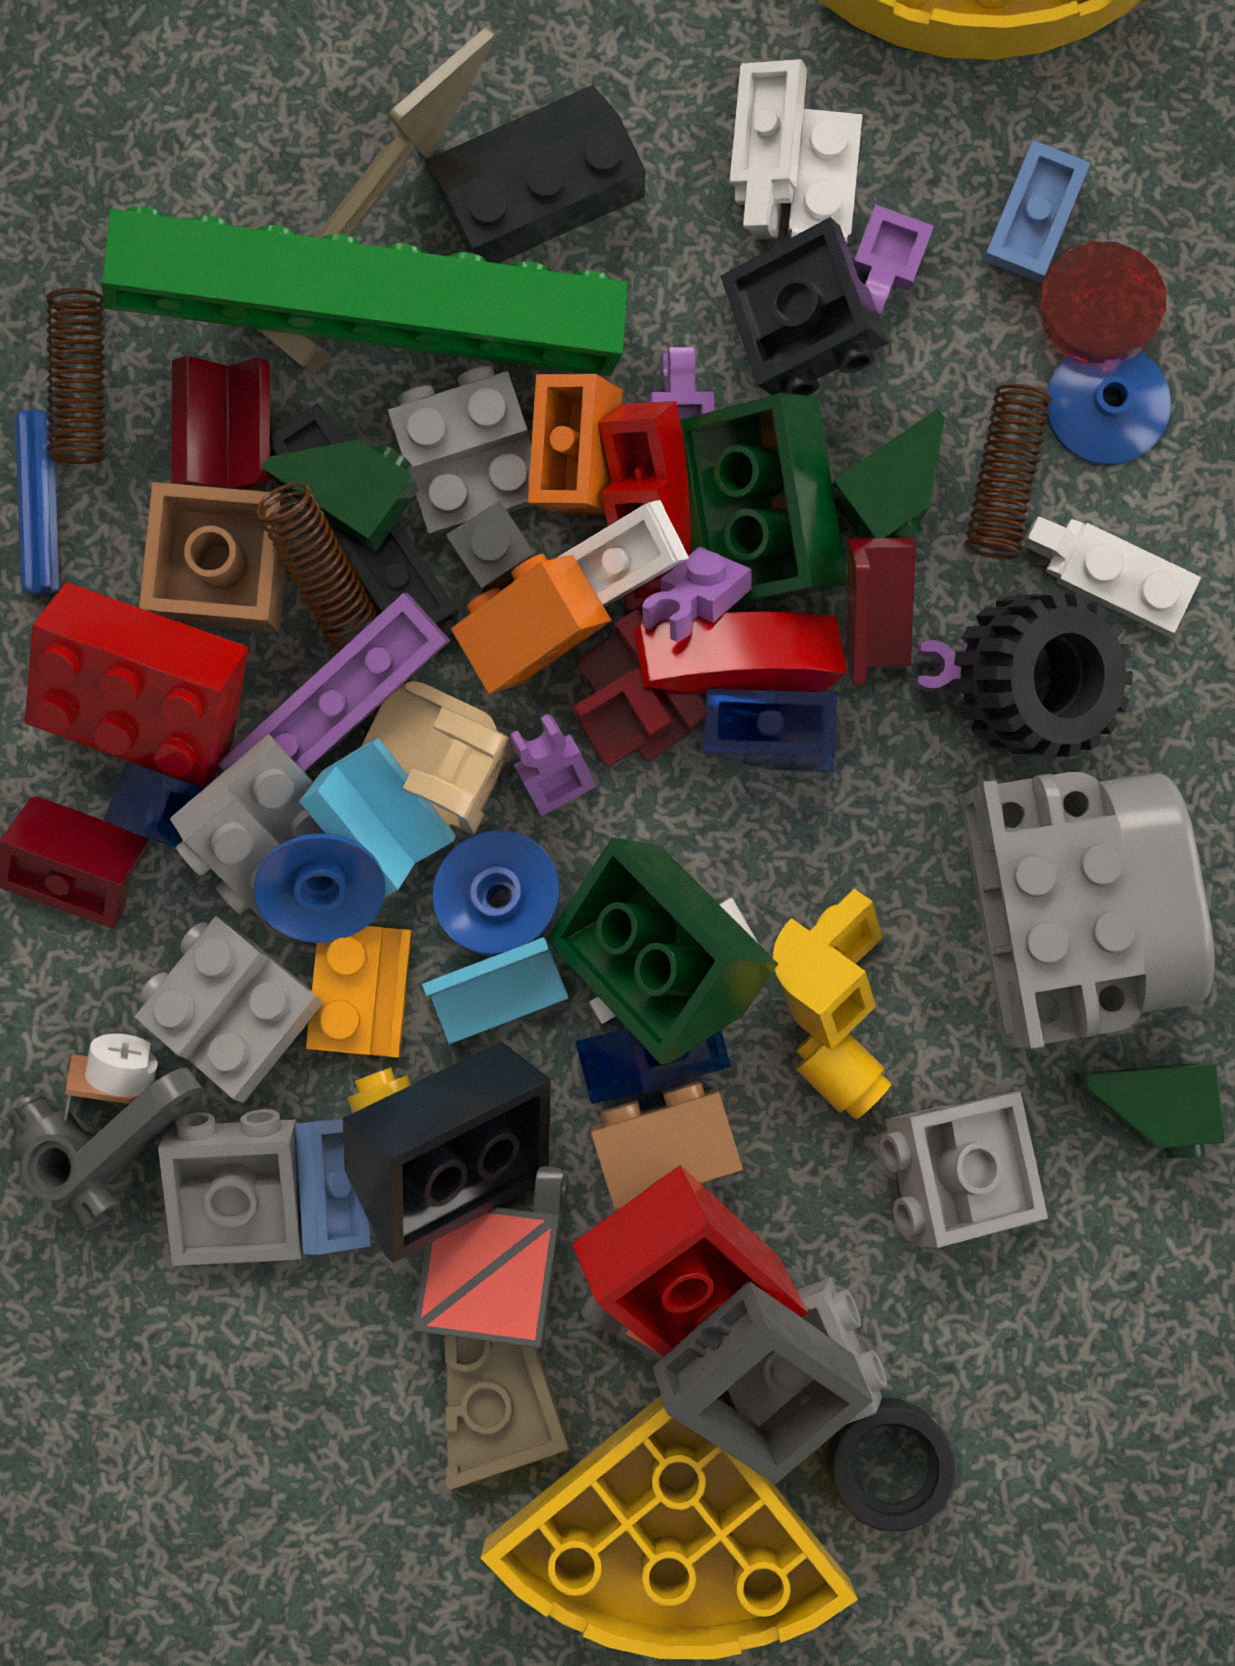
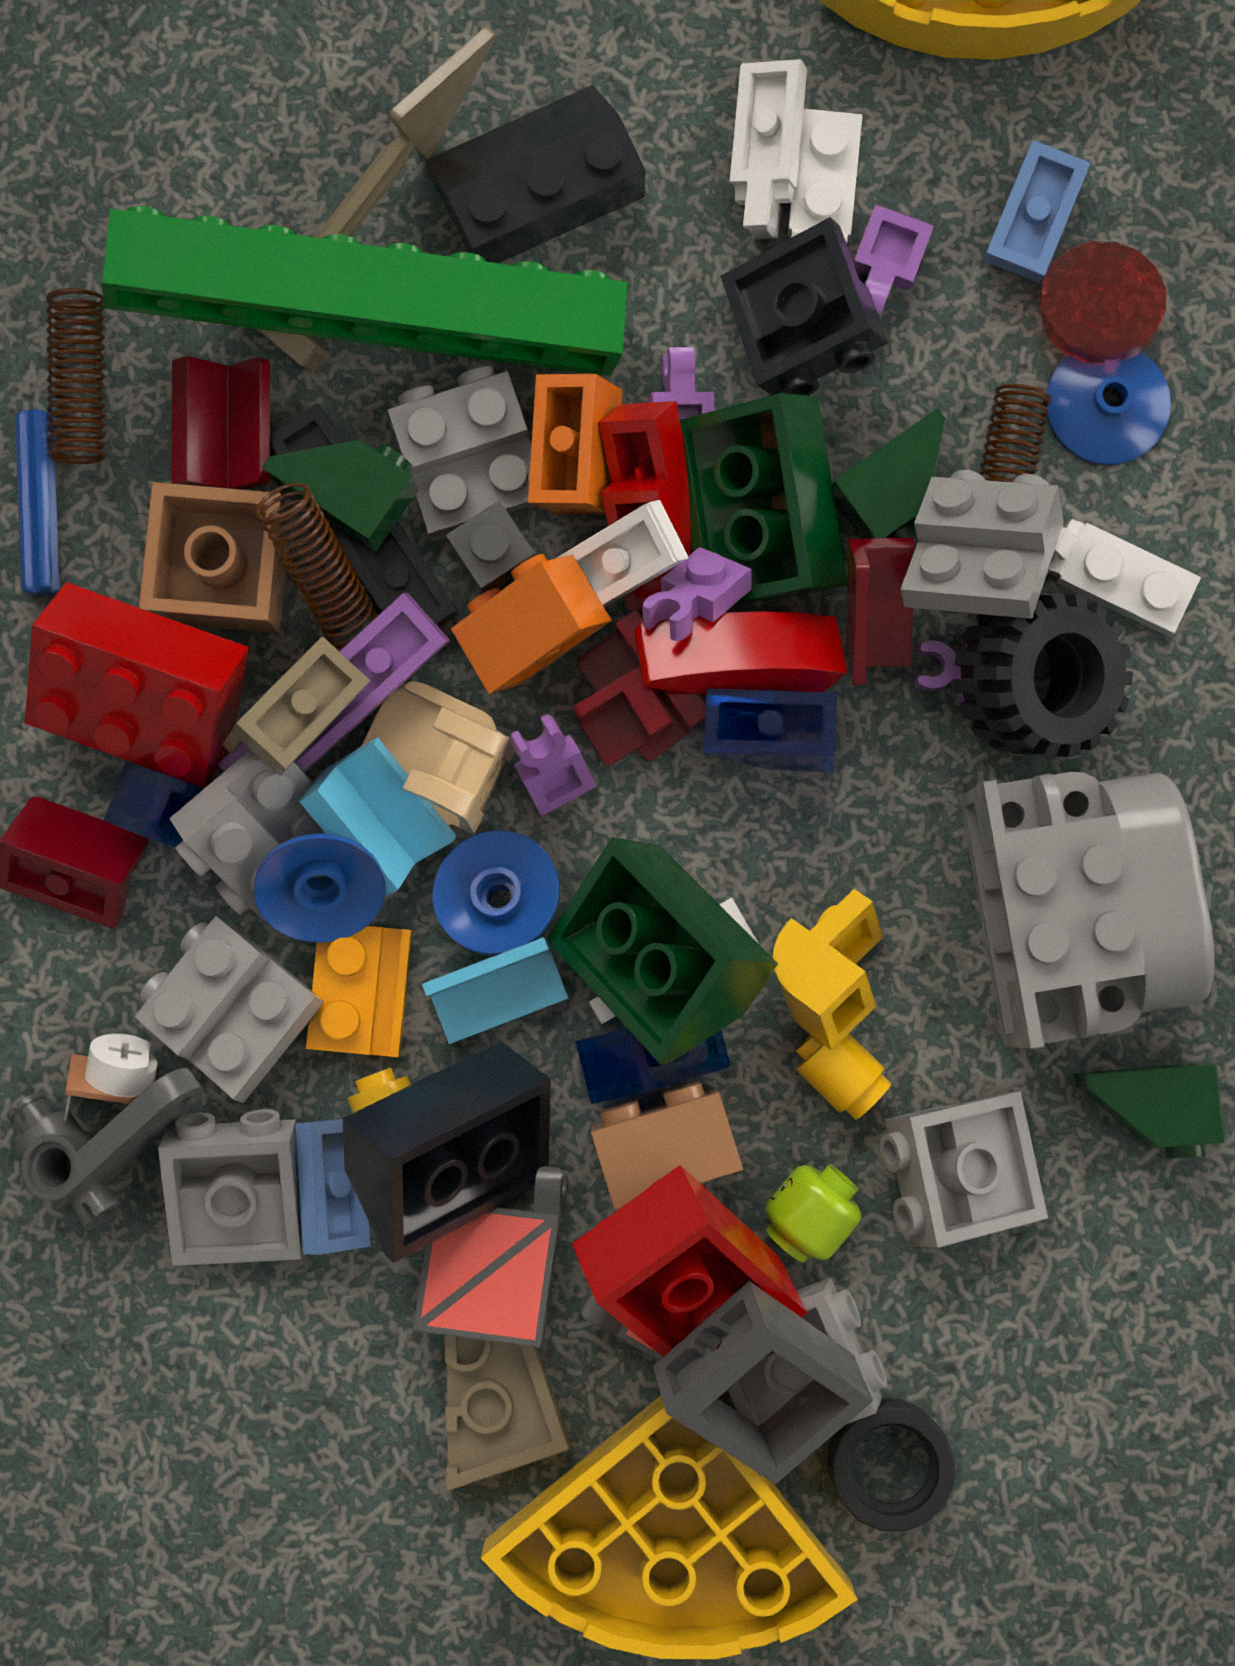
none -> dark tan panel [222,636,370,776]
none -> lime head [765,1164,862,1263]
none -> light grey plate [900,470,1064,619]

